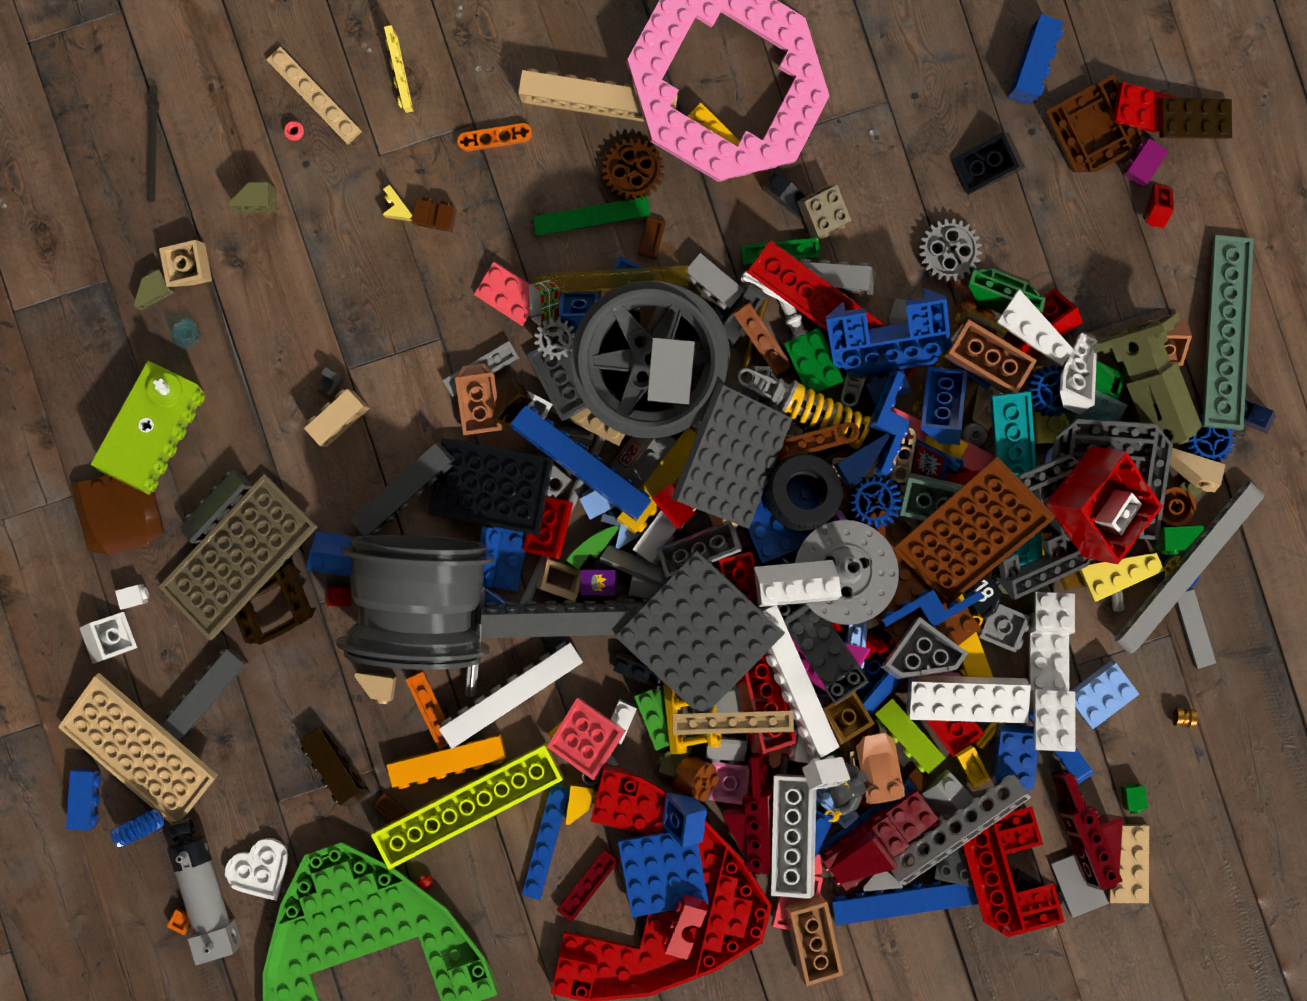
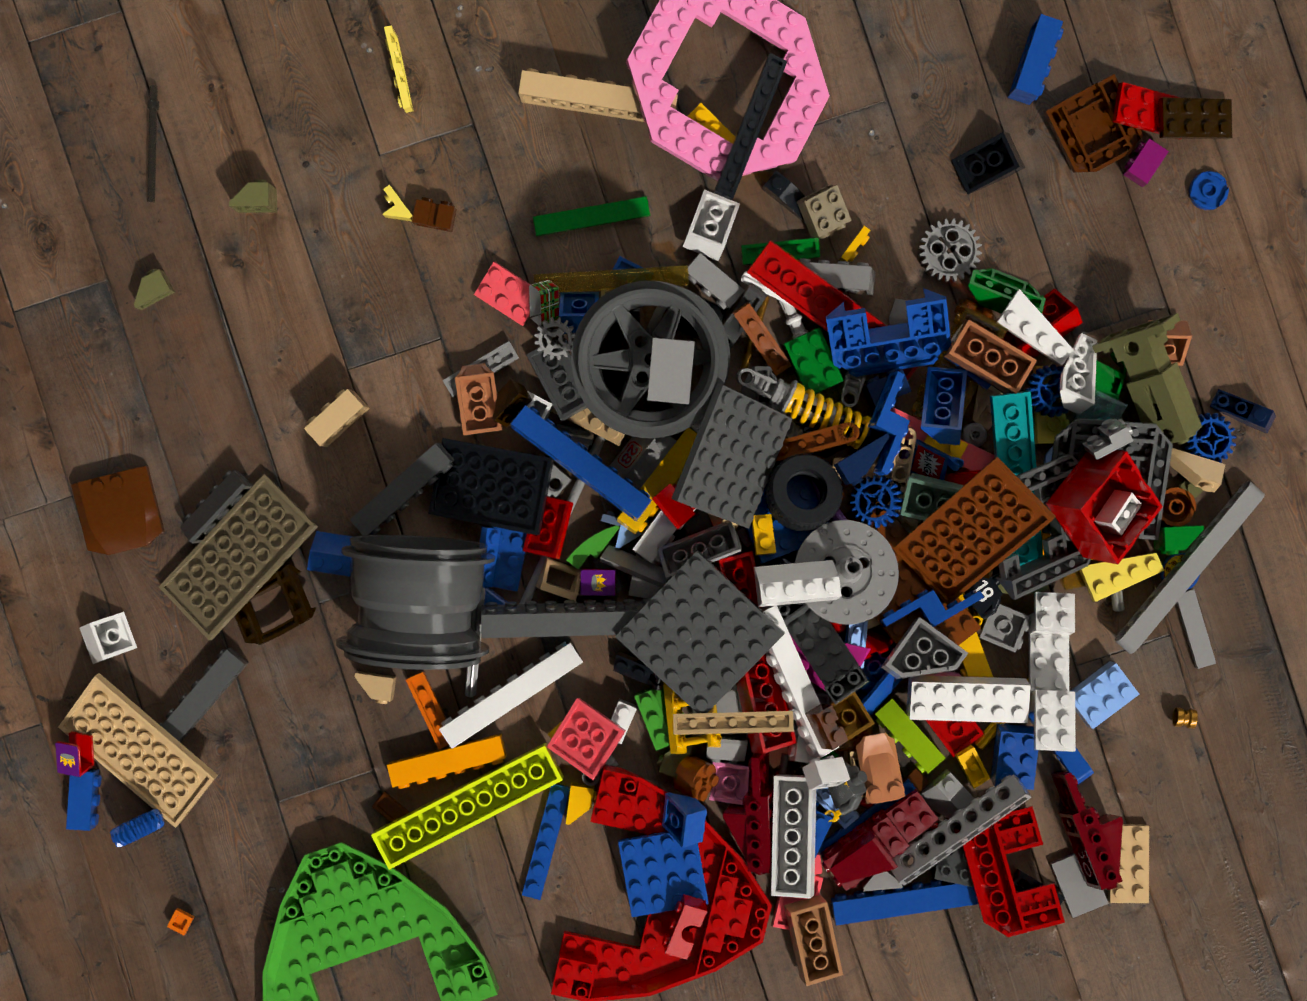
lime piece [90,361,205,495] -> none
white brick [115,584,149,610] -> none
tan slope [159,240,212,287] -> none
light grey piece [167,818,243,965] -> none
clear light blue hair [171,317,200,349] -> none
white plate [225,838,288,901] -> none
tan plate [267,47,362,145] -> none
coral plate [284,121,304,141] -> none
dark brown wedge [299,728,371,806] -> none
dark grey panel [317,367,345,398] -> none
red slope [326,586,351,606] -> none
red plate [416,875,434,891] -> none
orange beam [457,123,532,152] -> none
dark red plate [557,848,620,922] -> none
light blue slope [579,488,616,520] -> none
reddish brown gear [602,138,665,202] -> none
reddish brown tile [638,216,666,259] -> none
green brick [1121,783,1148,814] -> none
red slope [1145,183,1174,229] -> none
sand green plate [1202,235,1254,430] -> none
none -> piece [55,731,95,777]
none -> white slope [683,190,740,261]
none -> black tile [714,53,787,200]
none -> yellow plate [752,514,776,556]
none -> reddish brown brick [805,704,849,750]
none -> yellow plate [839,226,871,262]
none -> light grey plate [1083,418,1133,460]
none -> blue tile [1188,171,1229,210]

